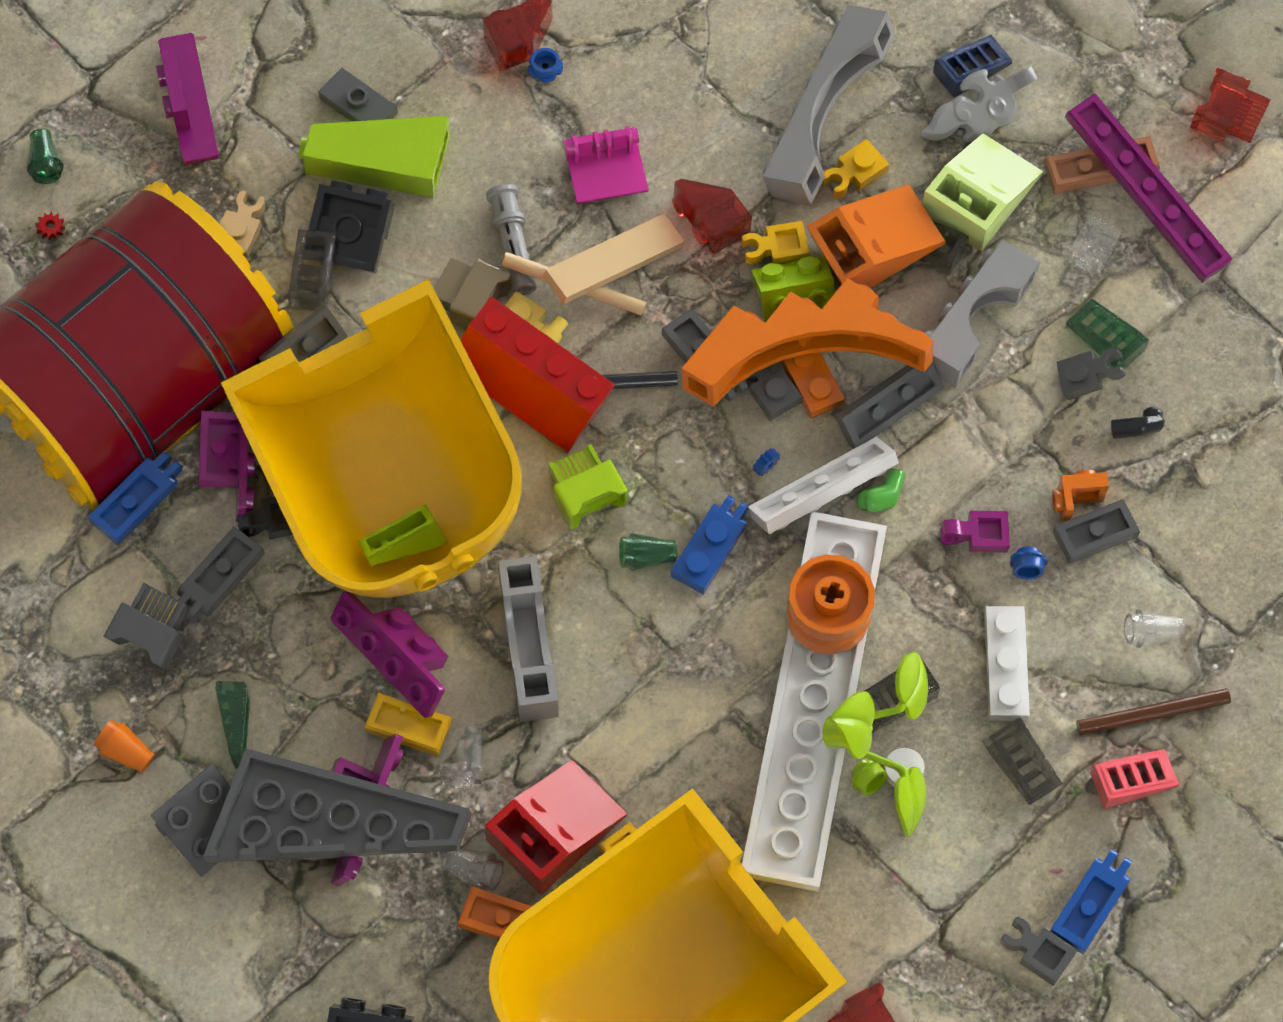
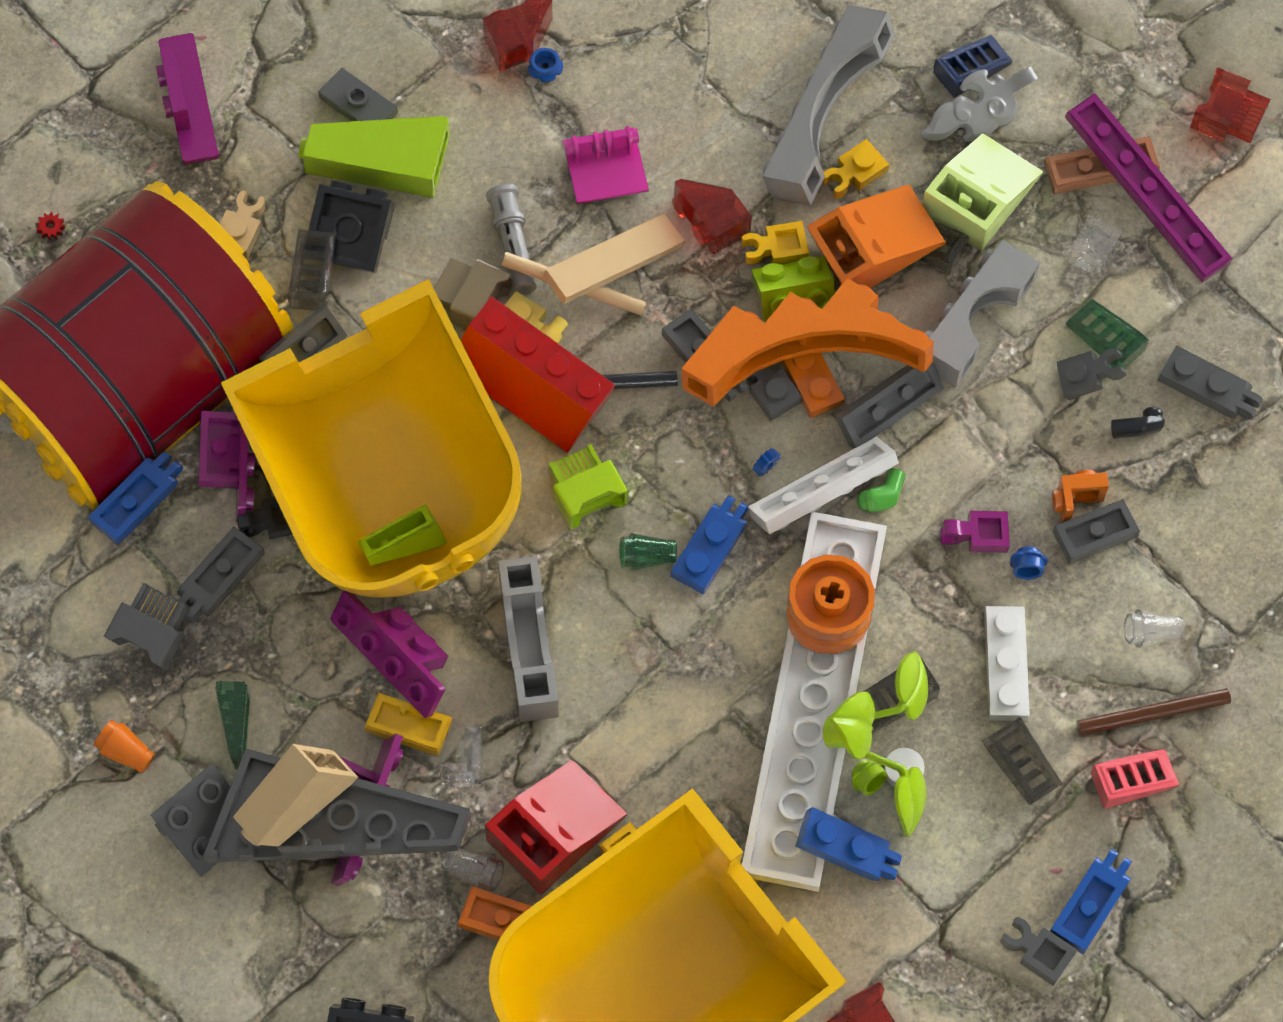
clear green cone [27,129,64,184] -> none
none -> tan slope [233,744,358,847]
none -> blue hinge [795,807,902,881]
none -> dark grey hinge [1157,345,1263,419]

